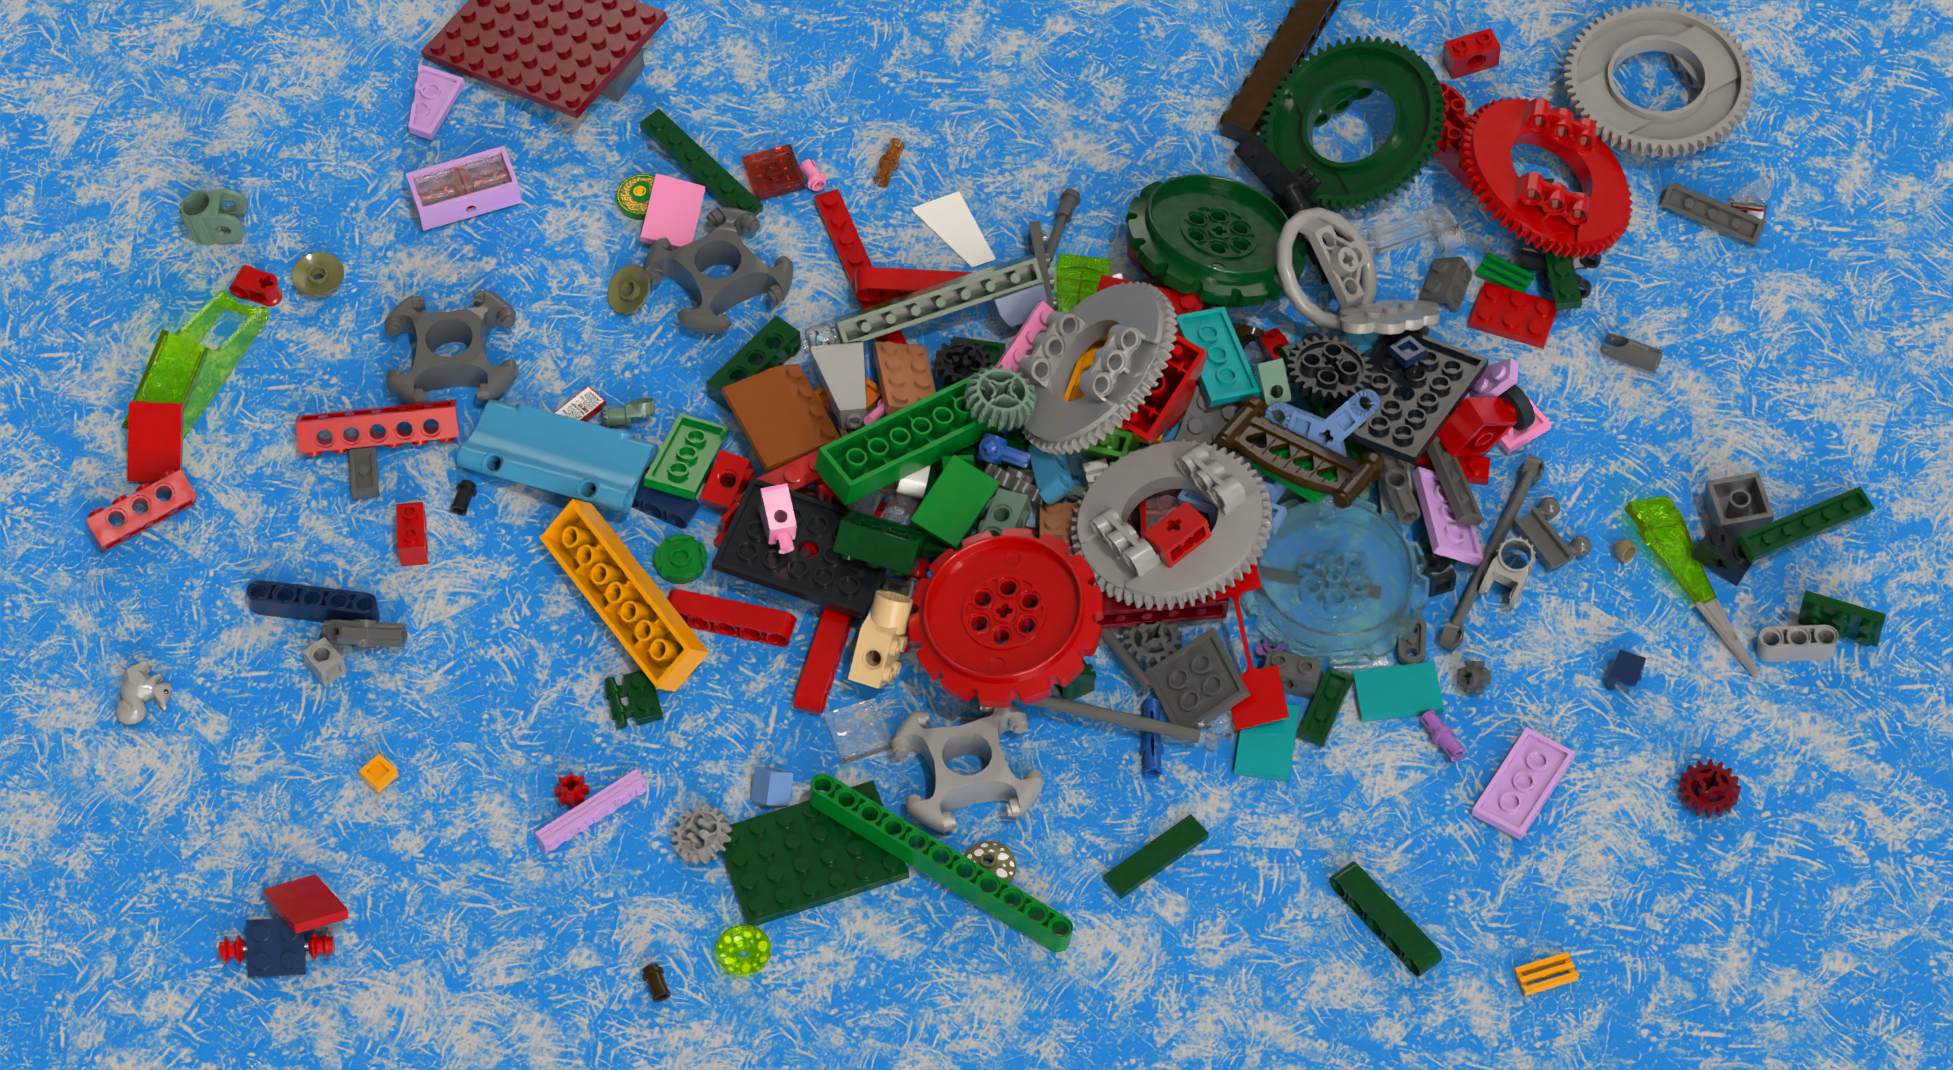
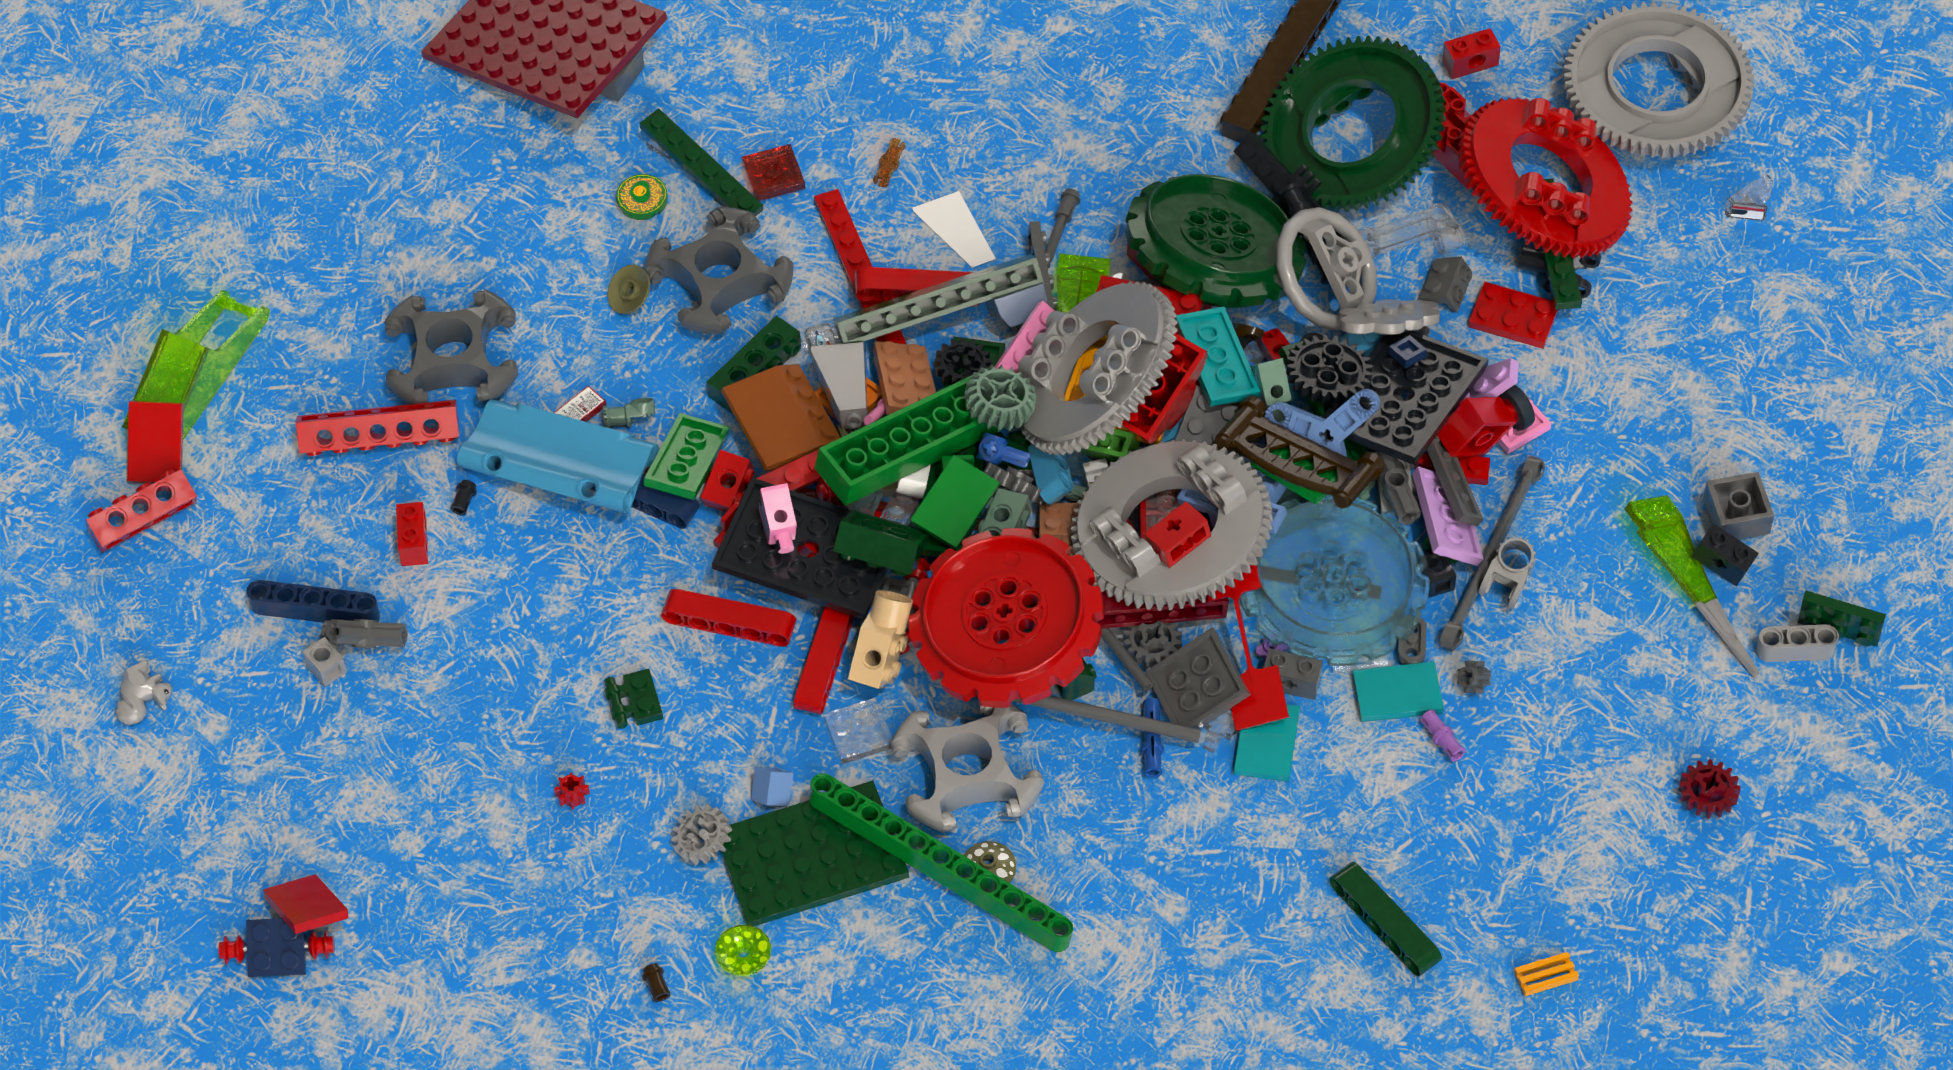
sand green piece [178,189,248,245] -> none
red piece [229,265,283,307] -> none
olive dish [292,252,344,296] -> none
dark grey plate [349,447,380,499] -> none
light orange plate [359,754,399,793] -> none
brick [406,146,522,231] -> none
lavender wing [408,64,465,140] -> none
lavender piece [535,768,648,853] -> none
light orange brick [540,499,709,692] -> none
bright pink tile [639,173,706,250] -> none
green tile [653,534,708,584] -> none
bright pink pin [800,159,827,191] -> none
dark green tile [1103,814,1209,899] -> none
dark green plate [1298,667,1353,747] -> none
lavender plate [1472,727,1576,840] -> none
green tile [1475,253,1534,293] -> none
dark grey gear [1513,497,1592,572] -> none
dark grey piece [1600,333,1663,373] -> none
dark blue panel [1607,650,1646,691] -> none
dark tan hinge [1613,539,1637,563] -> none
dark grey plate [1661,181,1767,245] -> none
dark green plate [1736,487,1875,563] -> none

